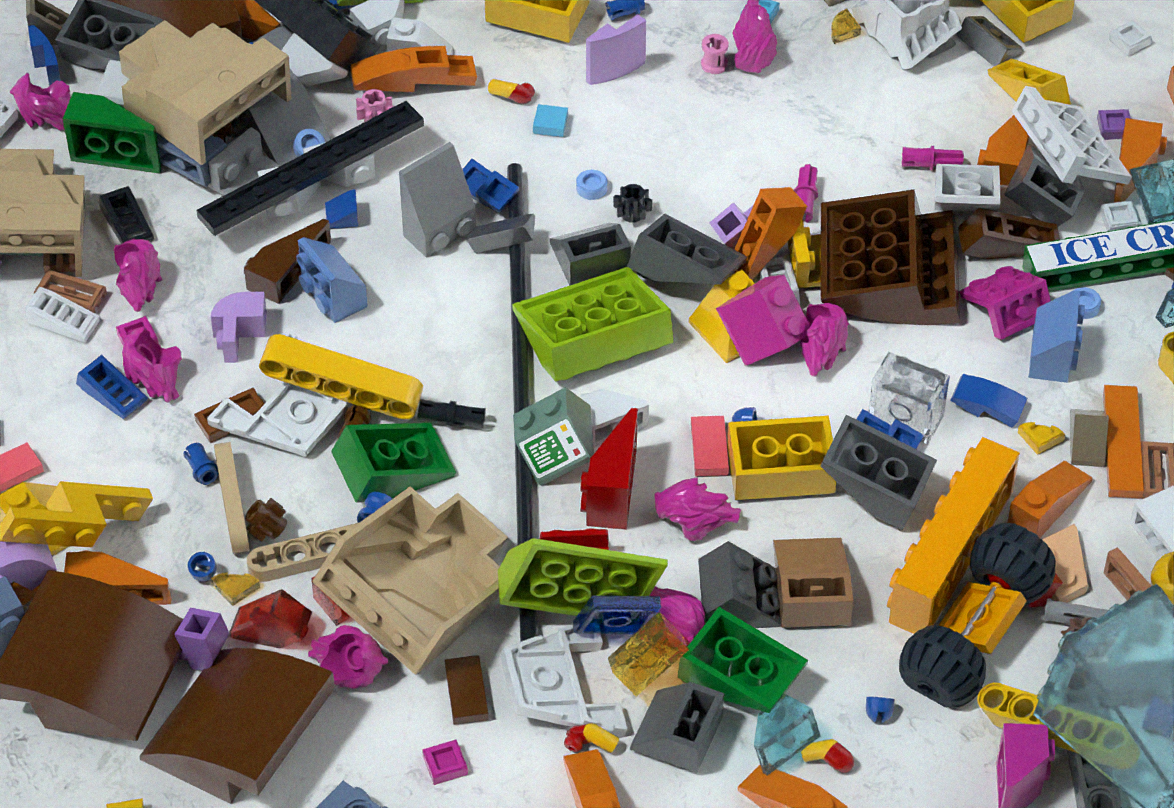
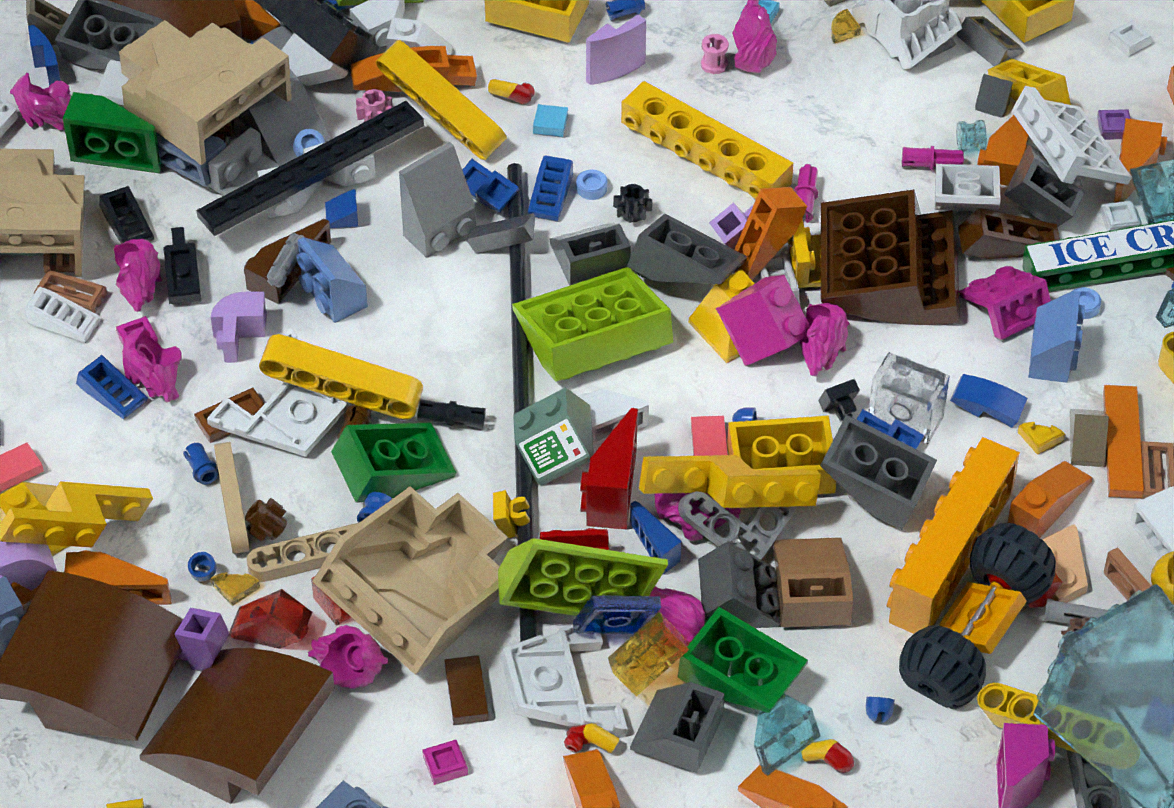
none -> black hinge [163,227,201,304]
none -> light grey axle [267,233,305,288]
none -> yellow beam [376,40,507,160]
none -> yellow tile [493,490,530,538]
none -> blue slope [528,155,573,221]
none -> yellow brick [621,81,794,199]
none -> blue slope [630,500,682,574]
none -> yellow bracket [639,455,821,508]
none -> light grey beam [678,491,798,559]
none -> black tile [818,378,860,421]
none -> clear light blue wheel [956,120,987,152]
none -> dark grey slope [975,74,1013,118]

